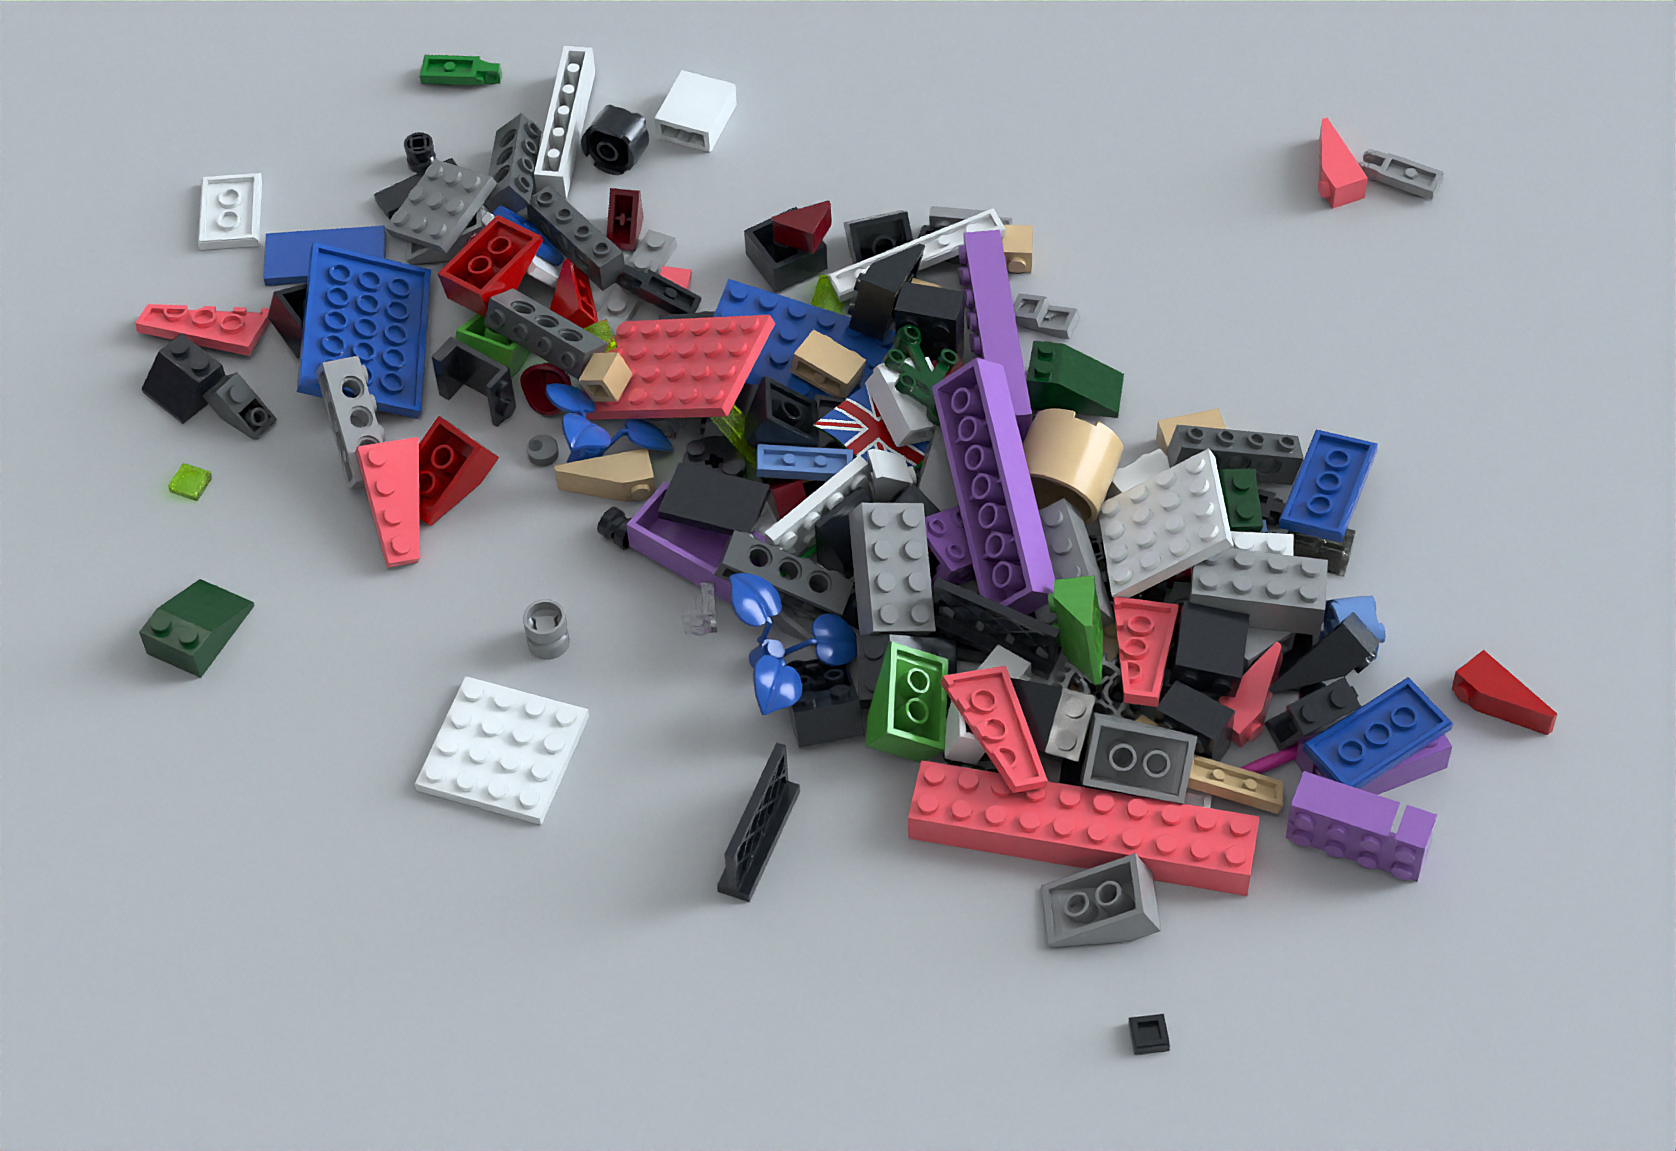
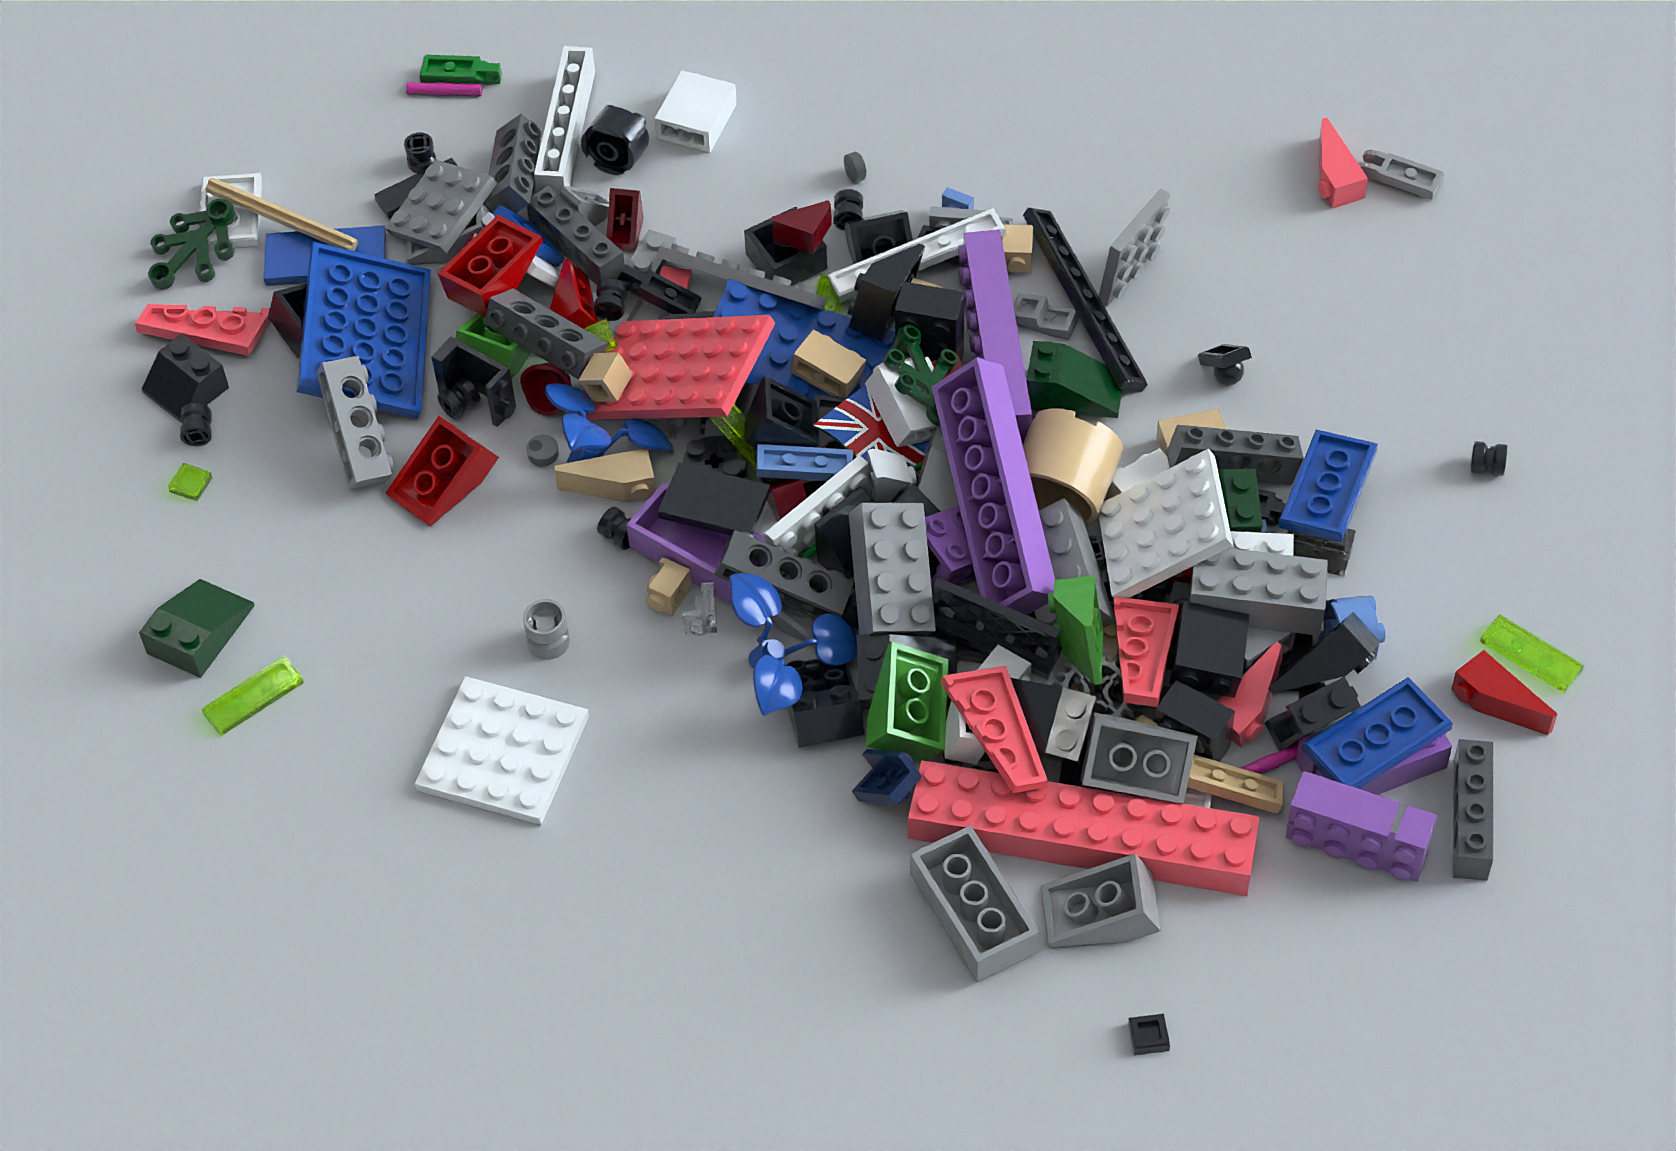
dark grey slope [202,372,277,440] -> none
coral wing [355,437,420,568] -> none
black fence [717,742,800,902] -> none
none -> dark green plant [148,199,236,290]
none -> black wheel [180,403,212,446]
none -> clear neon green tile [201,656,304,736]
none -> tan axle [205,178,358,251]
none -> dark pink piece [406,82,482,95]
none -> black wheel [437,377,481,420]
none -> light grey slope [560,186,609,226]
none -> black wheel [594,278,627,321]
none -> tan brick [646,557,692,616]
none -> light grey plate [656,243,826,310]
none -> black wheel [833,189,863,231]
none -> dark grey tile [844,151,867,183]
none -> dark blue bracket [851,749,922,805]
none -> light grey brick [910,825,1039,982]
none -> medium blue plate [942,187,974,210]
none -> black tile [1023,207,1148,392]
none -> light grey plate [1099,188,1171,307]
none -> black tile [1198,344,1252,386]
none -> dark grey brick [1453,739,1493,881]
none -> black wheel [1471,441,1507,476]
none -> clear neon green tile [1480,614,1584,693]

